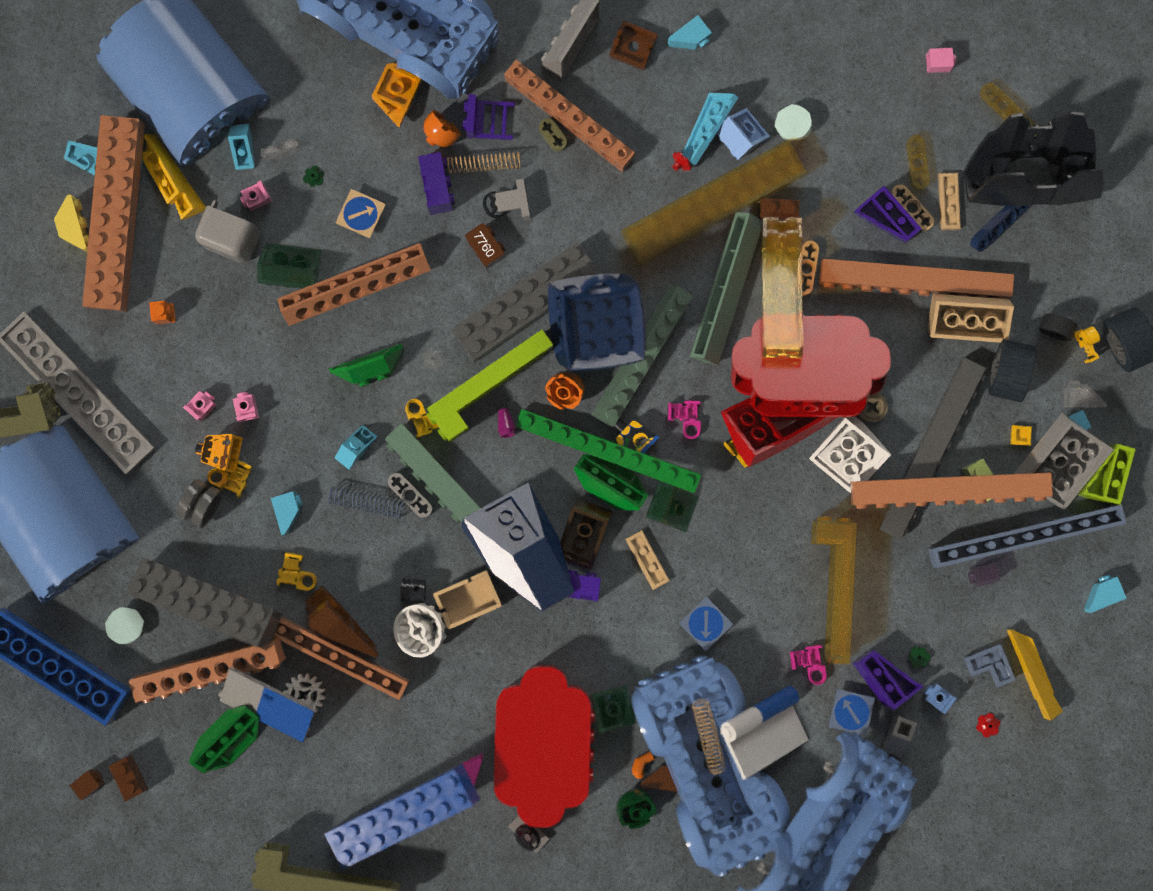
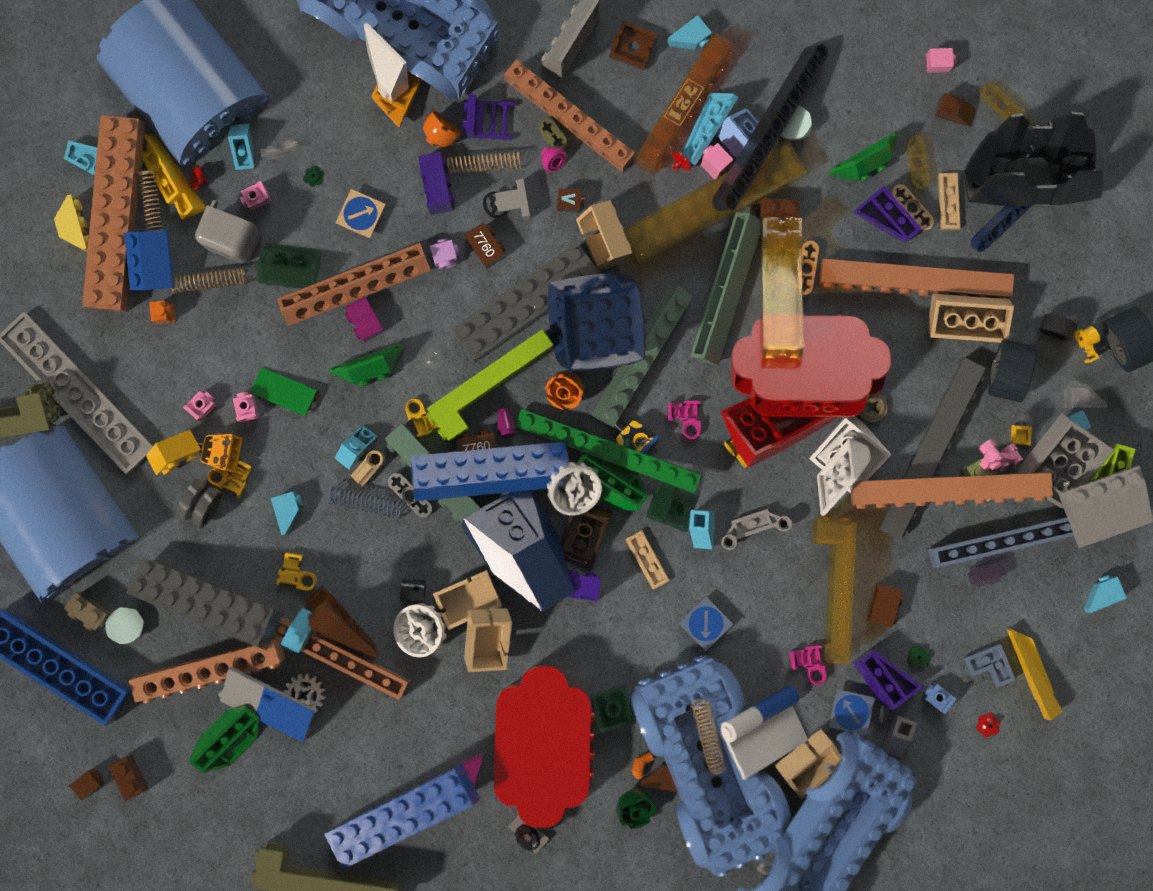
none -> dark tan brick [64,592,111,631]
none -> blue slope [124,230,175,290]
none -> tan piece [138,171,163,231]
none -> yellow brick [146,430,201,476]
none -> tan piece [171,267,246,294]
none -> red plant [190,167,208,190]
none -> green piece [250,367,321,417]
none -> medium azure slope [281,608,313,653]
none -> magenta brick [344,296,385,342]
none -> tan piece [351,451,386,487]
none -> white slope [364,22,409,102]
none -> brick [410,441,569,501]
none -> lavender brick [430,239,460,269]
none -> reddish brown brick [456,430,497,451]
none -> tan piece [464,608,512,672]
none -> dark pink brick [541,147,567,172]
none -> white gear [547,462,602,515]
none -> reddish brown brick [557,189,585,213]
none -> tan piece [576,200,632,271]
none -> clear orange brick [634,33,734,175]
none -> medium azure slope [690,509,716,549]
none -> bright pink brick [701,143,733,181]
none -> black beam [712,44,828,211]
none -> light grey plate [721,509,792,550]
none -> tan piece [774,729,842,800]
none -> white slope [817,438,871,516]
none -> green wedge [828,131,898,183]
none -> reddish brown brick [866,584,904,628]
none -> reddish brown slope [934,93,976,127]
none -> bright pink plate [979,439,1024,472]
none -> light grey slope [1058,466,1153,548]

